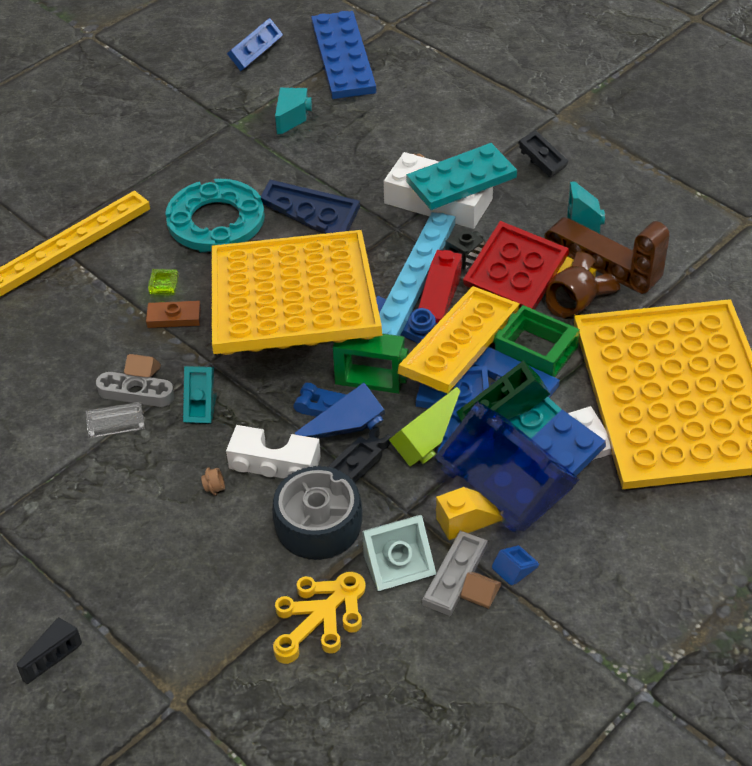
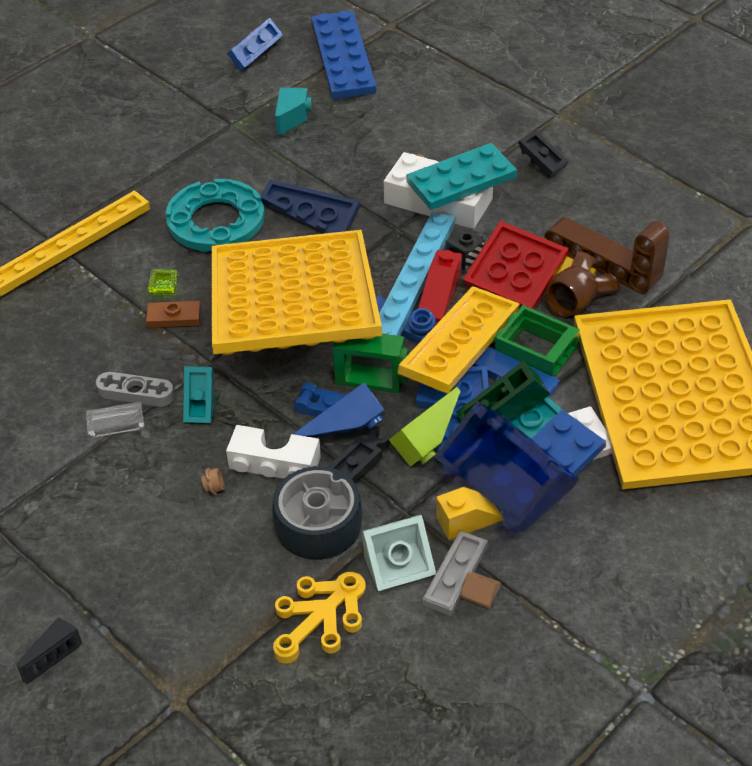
medium nougat slope [124,354,161,377] -> none
blue slope [492,545,539,585] -> none
teal slope [567,182,605,234] -> none

